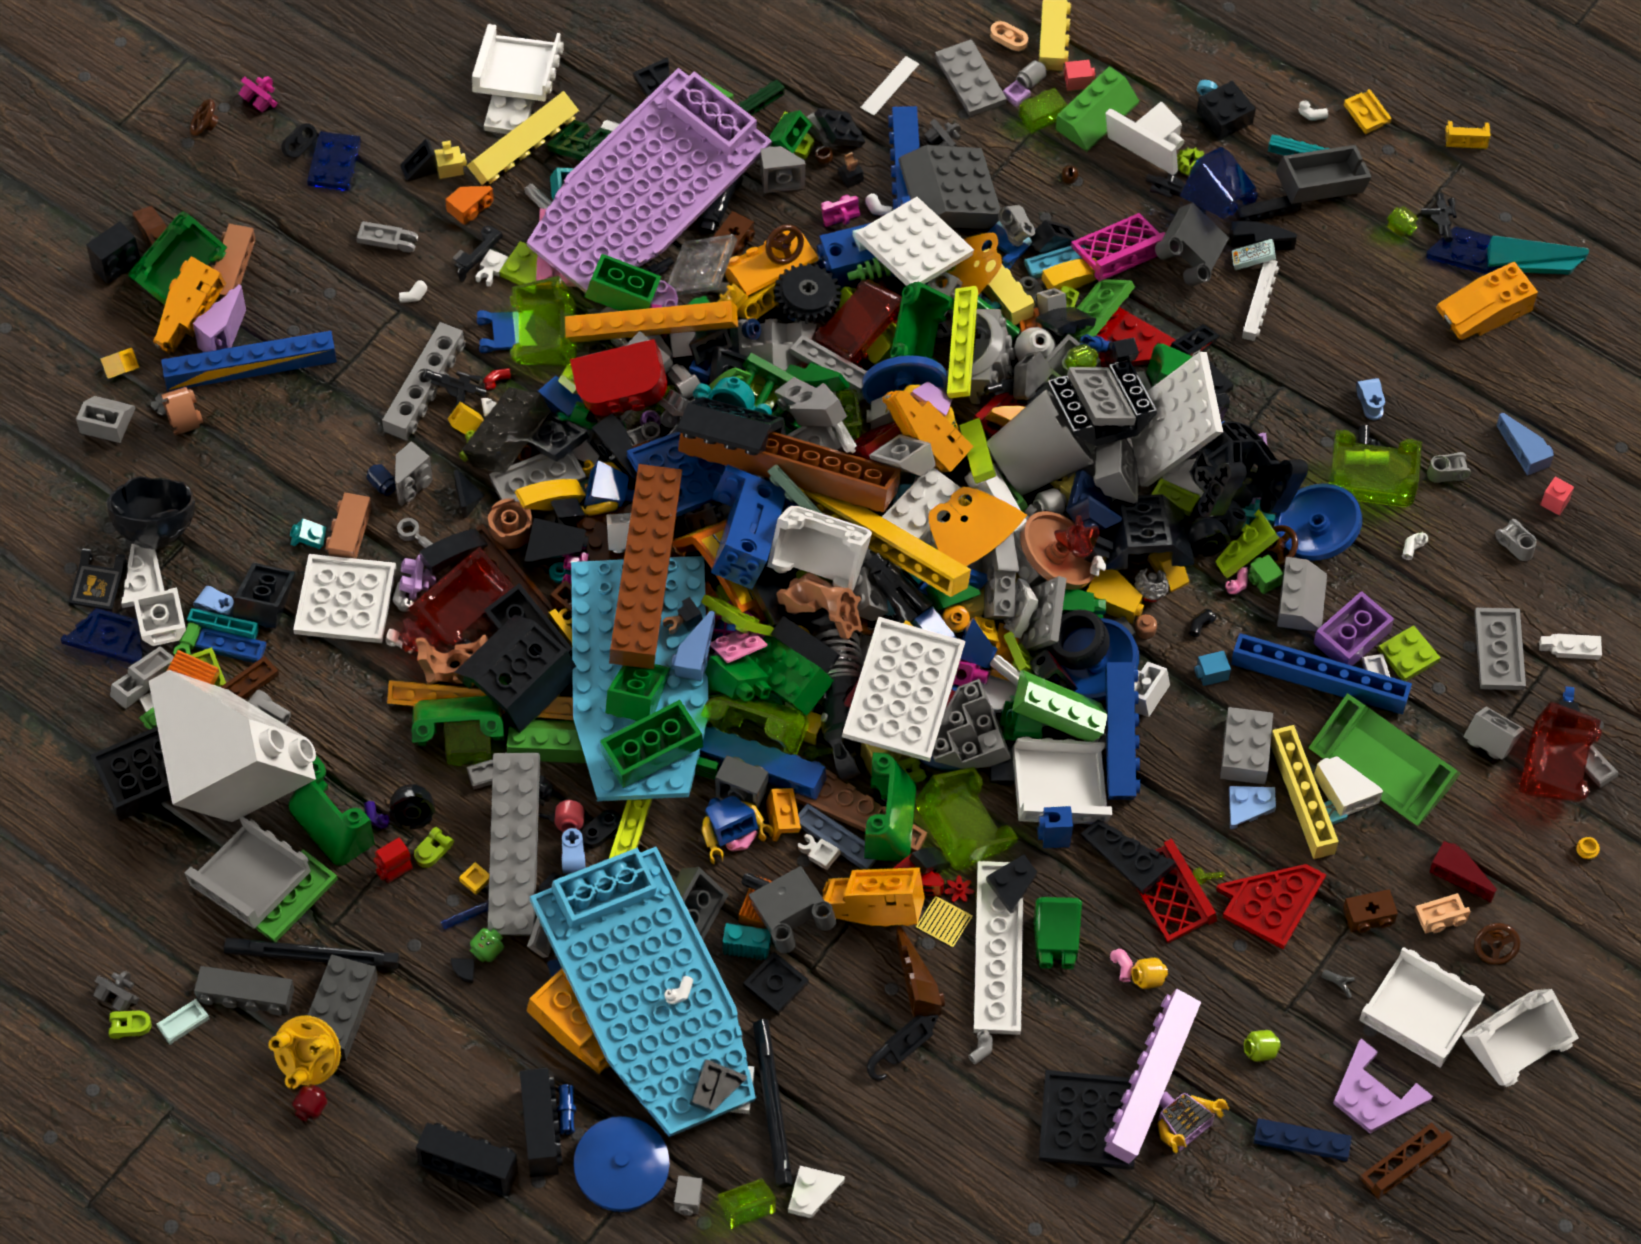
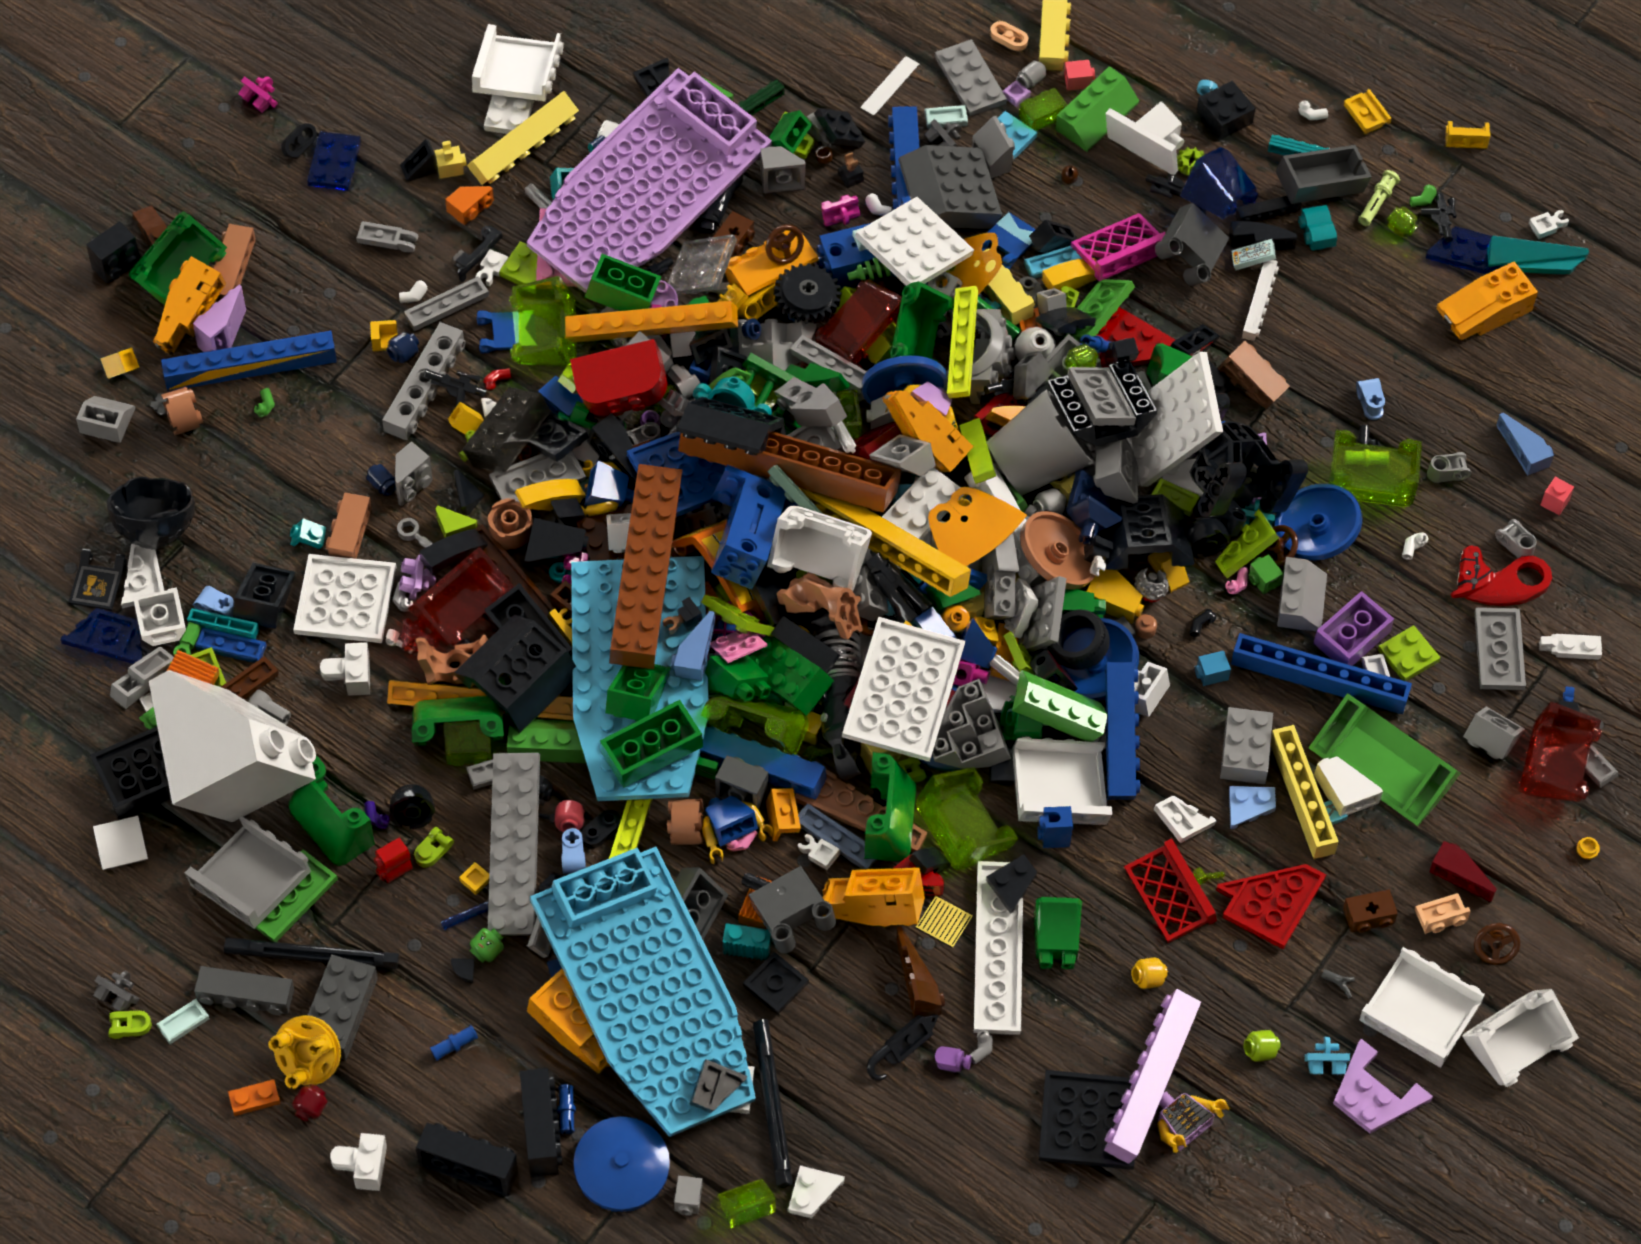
reddish brown piece [190,99,218,136] -> none
dark green plate [547,120,612,161] -> none
white arm [664,976,694,1005] -> none
red plant [944,875,974,902] -> none
light grey piece [998,205,1035,247] -> none
clear red brick [1054,515,1100,558] -> none
black wing [1081,819,1177,895] -> none
bright pink arm [1110,949,1133,982] -> none
dark blue plate [1254,1118,1352,1161] -> none
reddish brown fence [1360,1123,1453,1199] -> none
none -> white slope [93,816,148,870]
none -> orange plate [228,1079,281,1116]
none -> bright green arm [254,388,275,417]
none -> white brick [320,642,370,696]
none -> white brick [330,1133,387,1191]
none -> yellow panel [370,320,398,351]
none -> dark blue head [386,331,419,363]
none -> light grey plate [404,276,489,331]
none -> blue pin [430,1025,478,1061]
none -> lime slope [436,505,478,538]
none -> nougat brick [667,799,704,845]
none -> light aqua tile [924,105,968,129]
none -> medium lavender arm [935,1046,972,1072]
none -> light grey slope [972,116,1015,178]
none -> medium azure wing [998,111,1037,159]
none -> white wing [1154,796,1216,843]
none -> nougat wedge [1217,341,1290,409]
none -> teal brick [1298,205,1337,250]
none -> medium azure hips [1305,1037,1350,1075]
none -> yellowish green pin [1358,170,1400,226]
none -> bright green arm [1410,184,1437,207]
none -> red animal [1451,545,1552,606]
none -> white plate [1528,210,1569,239]

